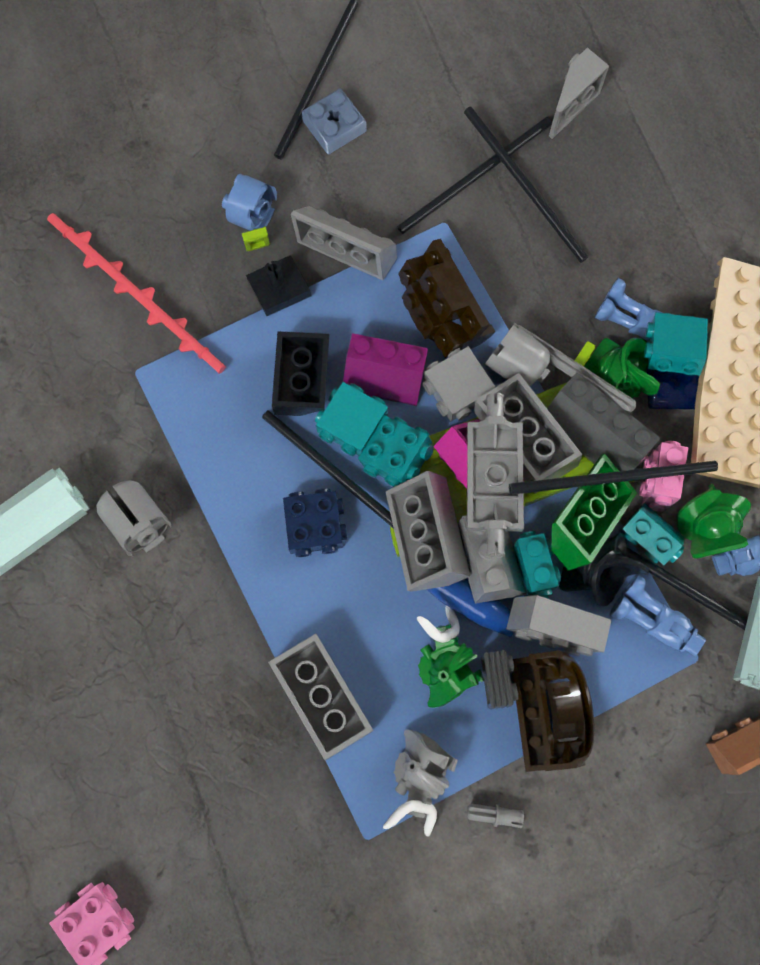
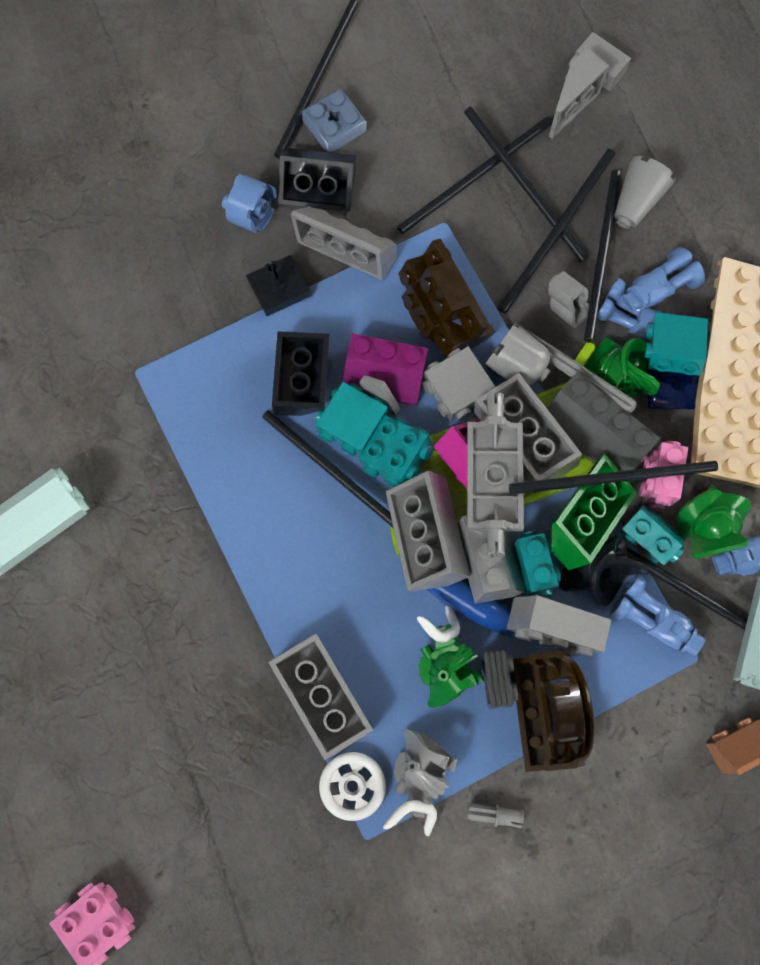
coral plant [47,213,226,374] -> none
light grey cylinder [96,480,172,557] -> none
lime tile [242,227,270,252] -> none
dark blue brick [283,488,347,557] -> none
none -> black slope [278,148,357,212]
none -> white plate [319,752,386,821]
none -> light grey tile [359,375,401,416]
none -> black piece [498,148,616,314]
none -> light grey brick [548,271,589,328]
none -> light grey brick [575,32,631,92]
none -> black piece [584,170,621,343]
none -> light grey cone [614,155,676,229]
none -> medium blue piece [621,247,705,312]

